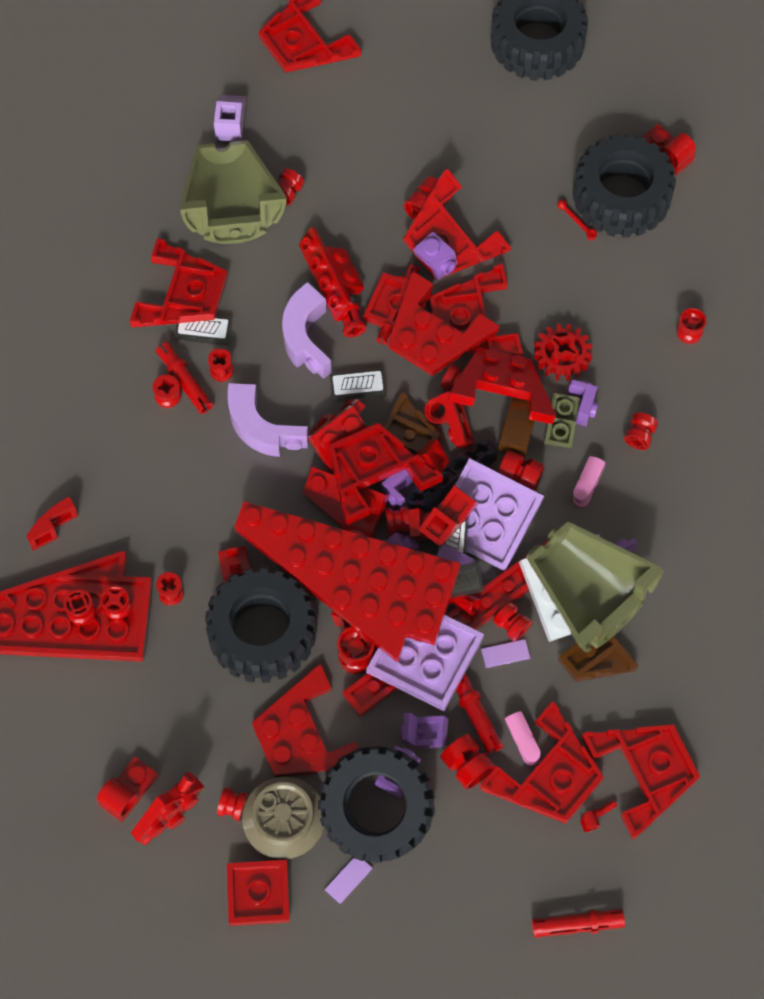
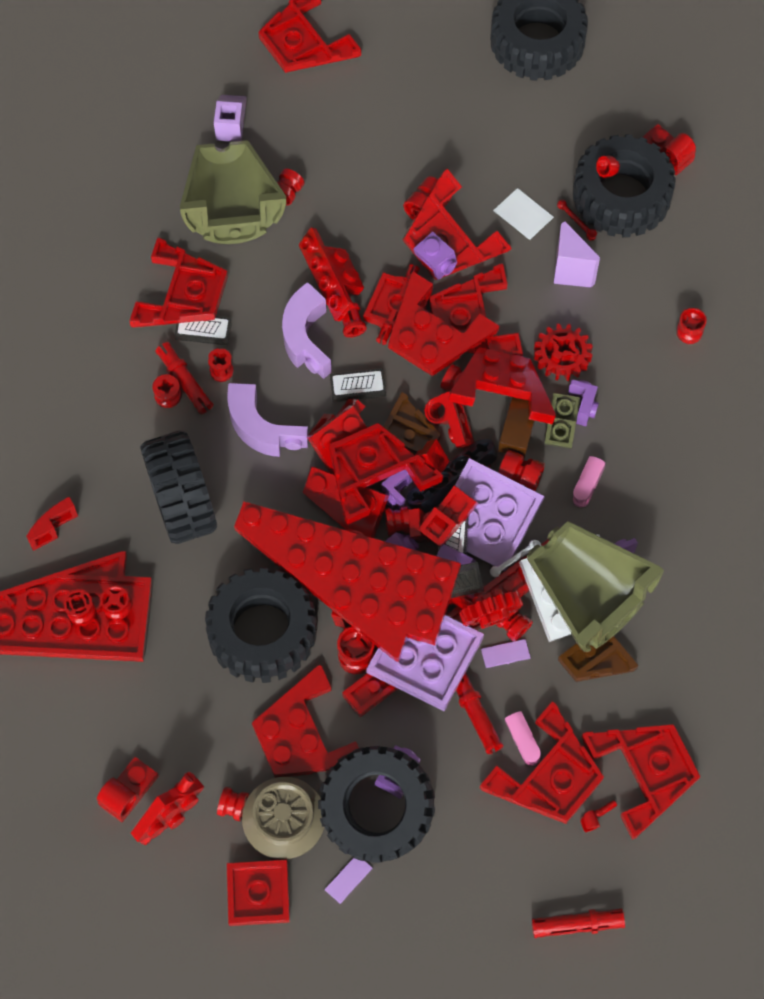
red bush [156,572,184,606] -> none
red tile [218,546,250,581] -> none
medium lavender bracket [400,713,448,749] -> none
red wheel [440,734,495,790] -> none
red wheel [624,412,659,450] -> none
none -> black tyre [140,430,217,544]
none -> red gear [459,589,523,629]
none -> white hinge [490,539,541,577]
none -> white sticker [493,188,554,240]
none -> lavender slope [554,221,600,287]
none -> red hinge [596,156,620,177]

